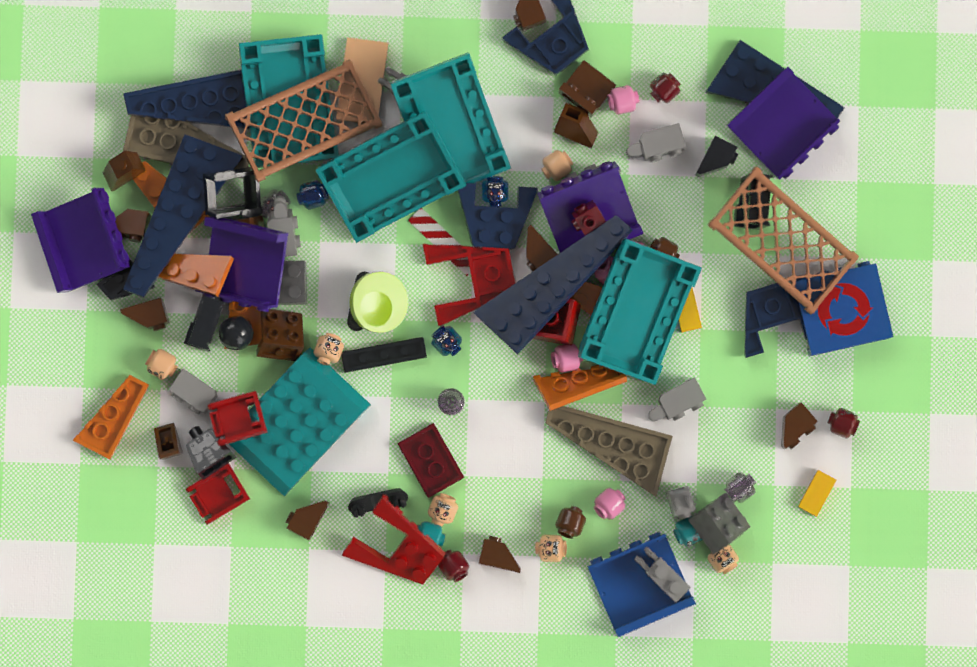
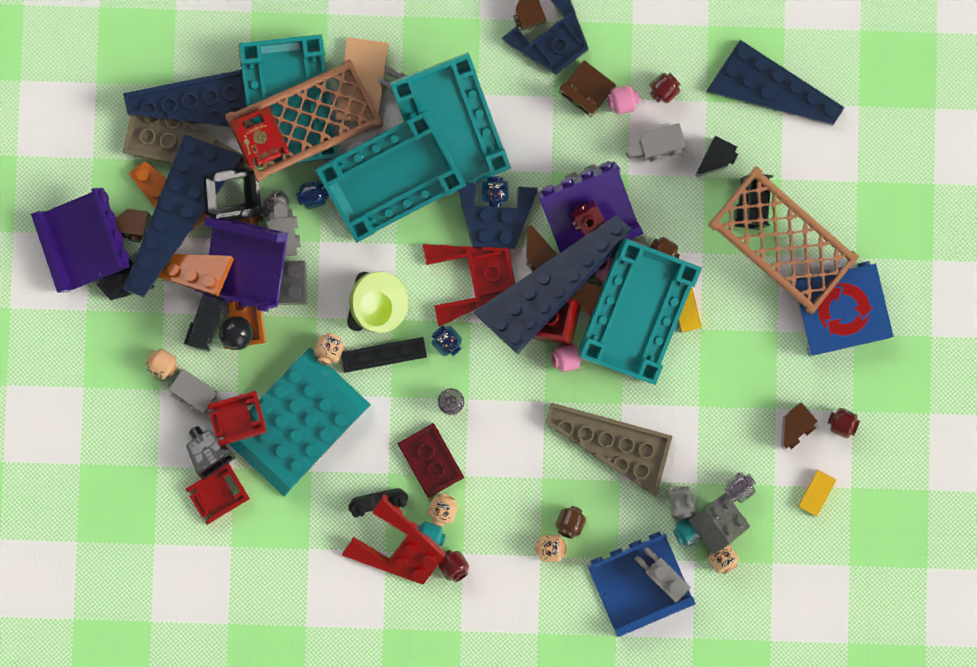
orange wing [73,375,149,460] -> none
reddish brown slope [103,150,146,191] -> none
reddish brown slope [120,298,170,331] -> none
reddish brown slope [154,423,183,460] -> none
reddish brown bracket [256,309,304,361] -> none
reddish brown slope [285,501,330,540] -> none
sticker [408,208,471,276] -> none
reddish brown slope [479,535,521,573] -> none
orange wing [533,365,627,411] -> none
light nougat head [541,150,573,181] -> none
reddish brown slope [553,102,598,149] -> none
bright pink head [594,488,625,519] -> none
light grey hinge [648,377,707,422] -> none
dark purple panel [726,67,840,180] -> none
dark blue wing [744,283,807,358] -> none
none -> red container [229,106,289,169]

